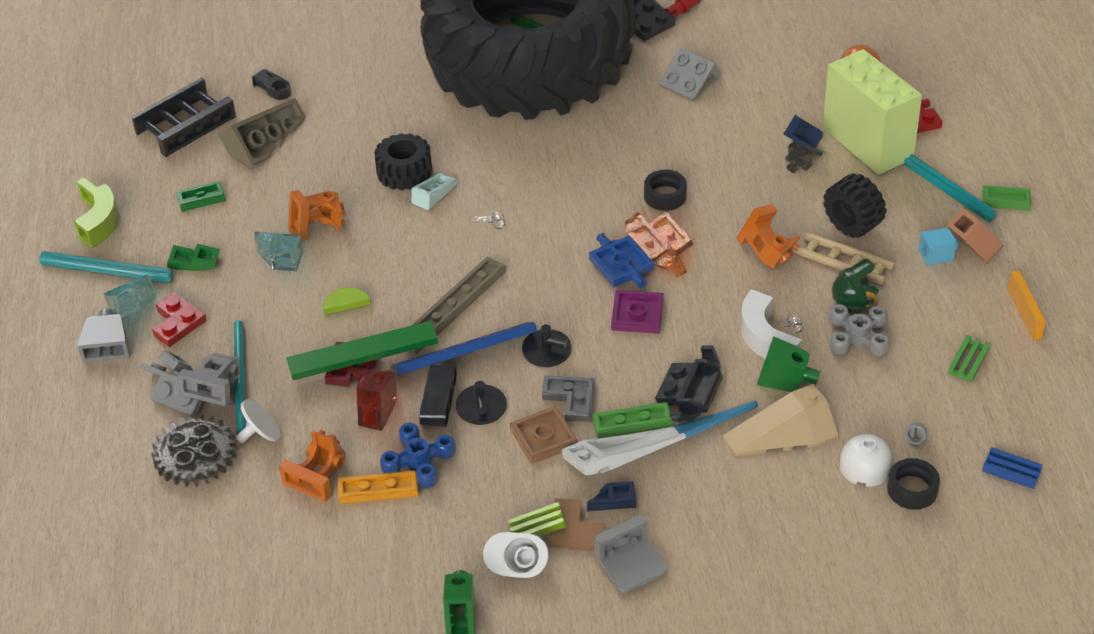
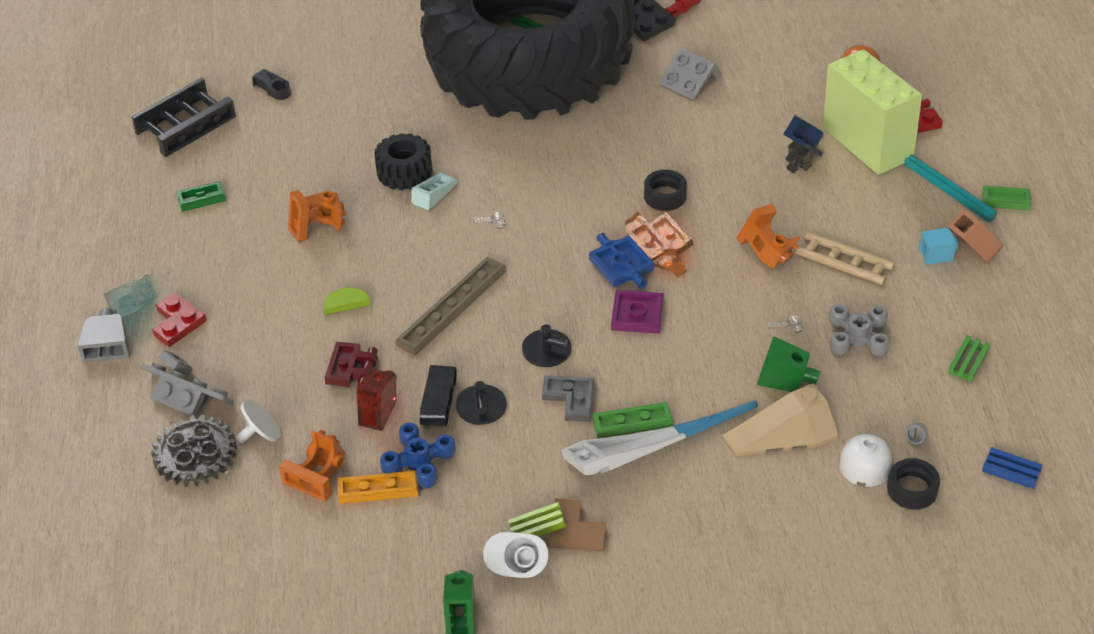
teal axle [39,251,173,283] -> none
lime arch [74,178,118,248] -> none
green slope [167,244,220,271] -> none
light grey tile [178,353,240,407] -> none
dark tan wedge [218,98,305,166] -> none
teal piece [234,320,246,435] -> none
clear light blue slope [254,231,303,271] -> none
green tile [286,321,438,380] -> none
blue tile [391,322,537,375] -> none
medium nougat tile [509,406,578,464] -> none
dark blue tile [587,481,636,511] -> none
light grey bracket [594,514,668,593] -> none
black plate [655,345,723,422] -> none
white arch [741,289,802,359] -> none
black tyre [823,173,887,238] -> none
dark green helmet [831,259,879,311] -> none
light orange tile [1007,271,1046,340] -> none

